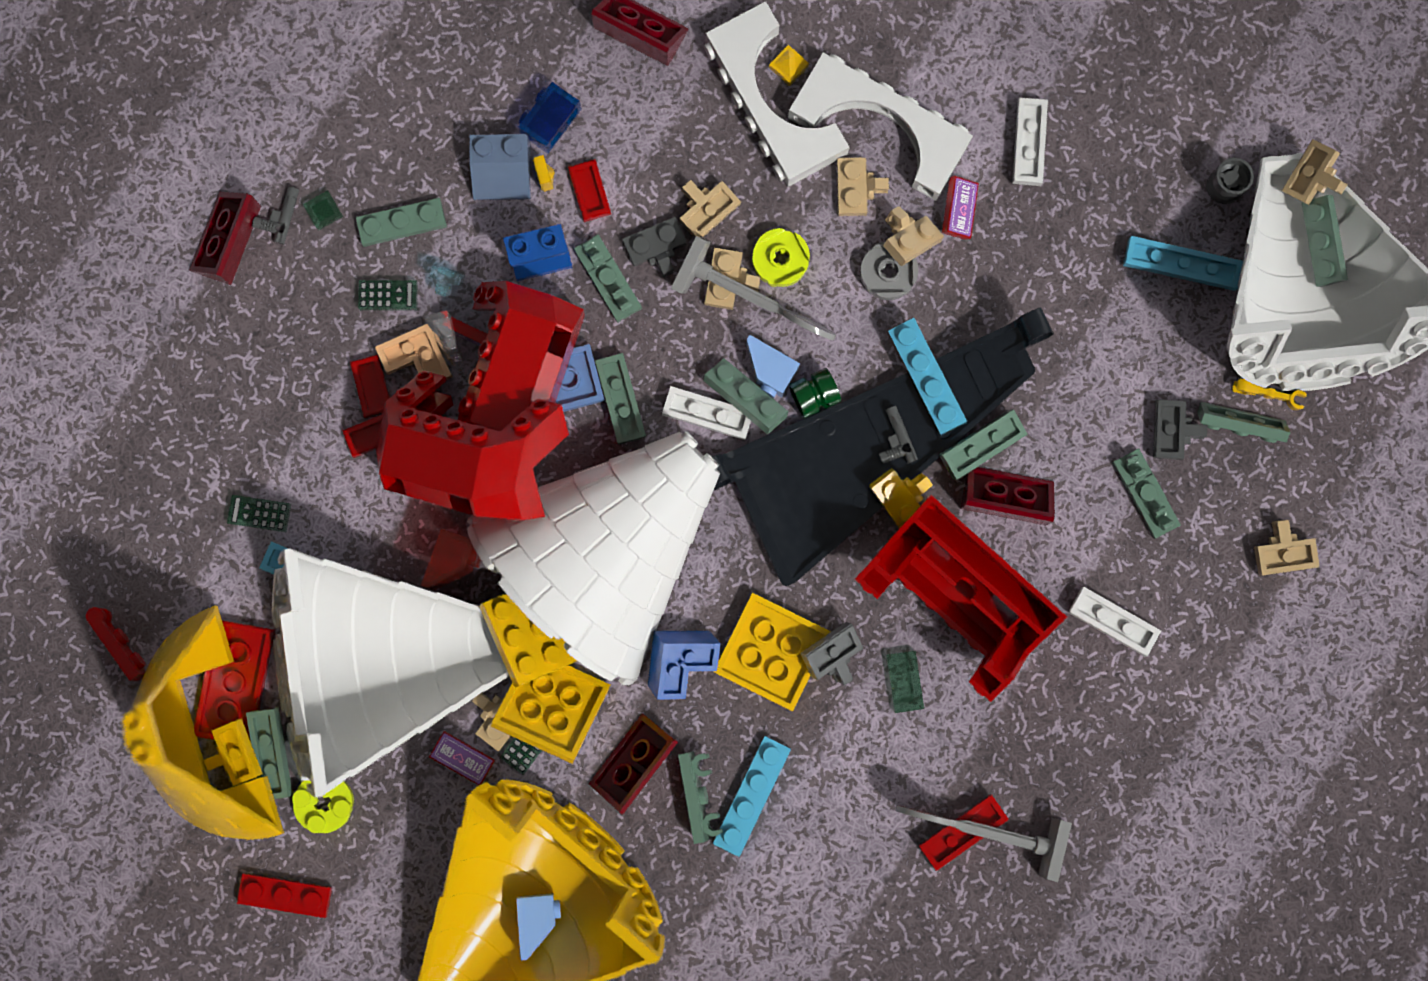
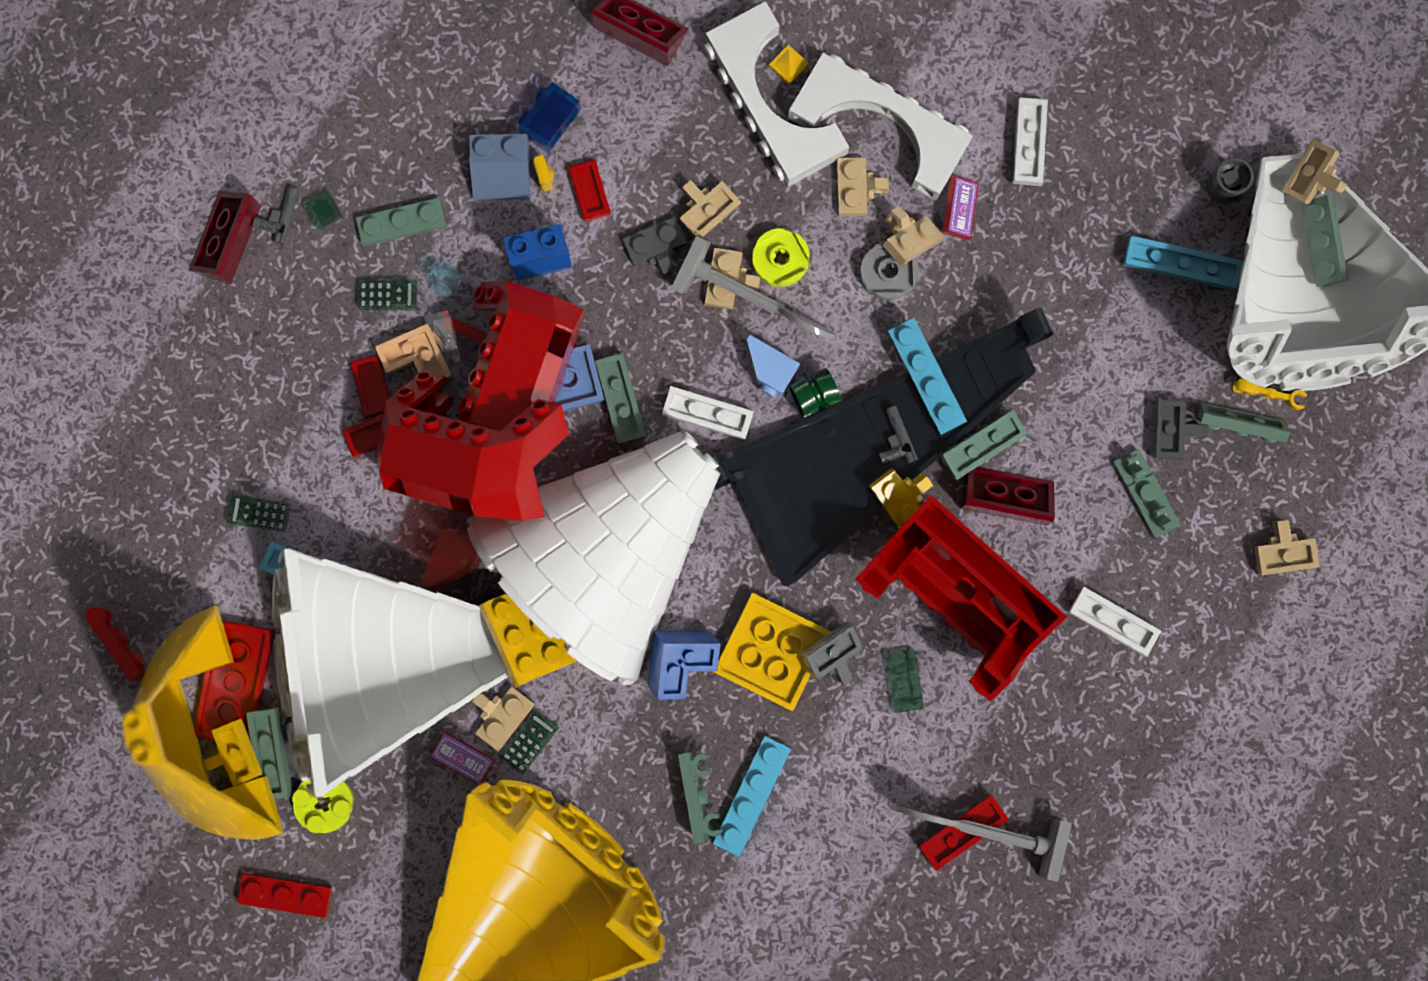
yellow plate [491,665,610,764] -> none
light blue slope [516,893,561,961] -> none
sand green plate [574,234,642,323] -> none
dark red slope [589,713,678,815] -> none
sand green plate [703,358,789,434] -> none

